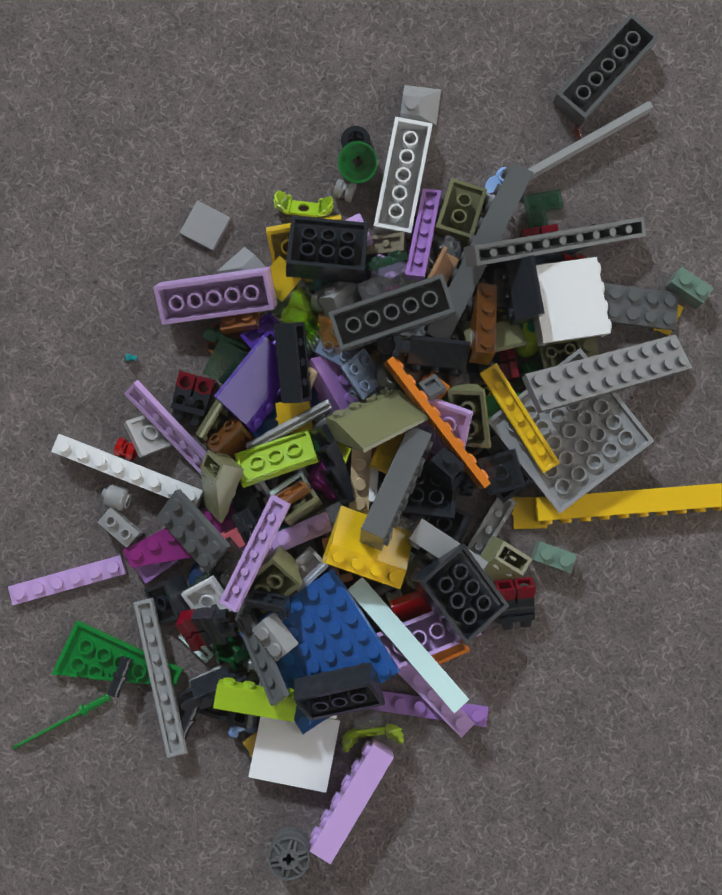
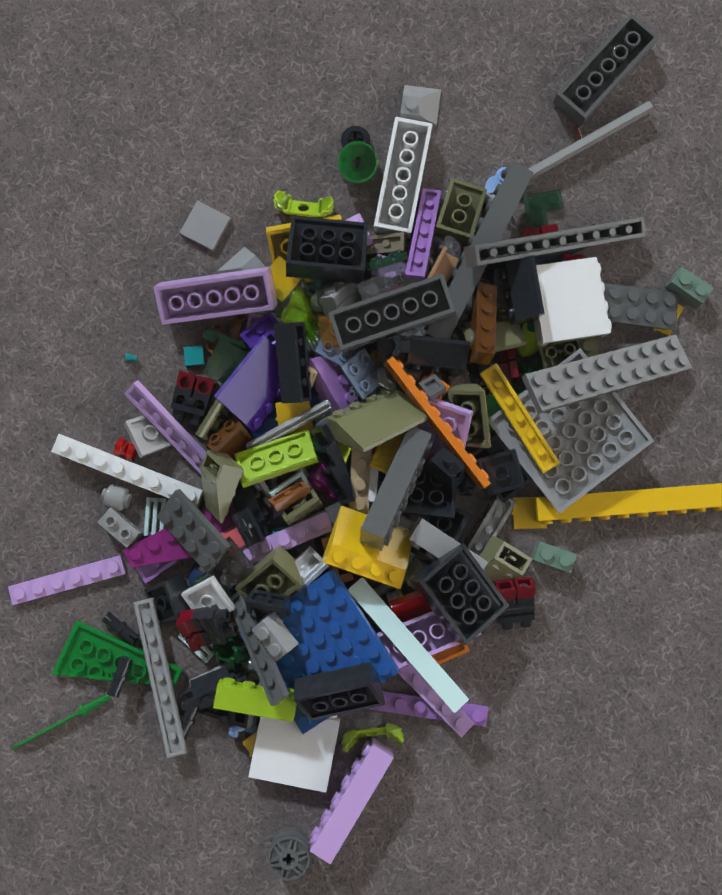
lavender plate [219,495,291,612] -> none
dark orange plate [220,312,260,334] -> none
light grey wheel [333,179,356,203] -> none
none -> black pin [102,612,140,645]
none -> light aqua tile [144,497,167,536]
none -> teal tile [184,345,205,367]

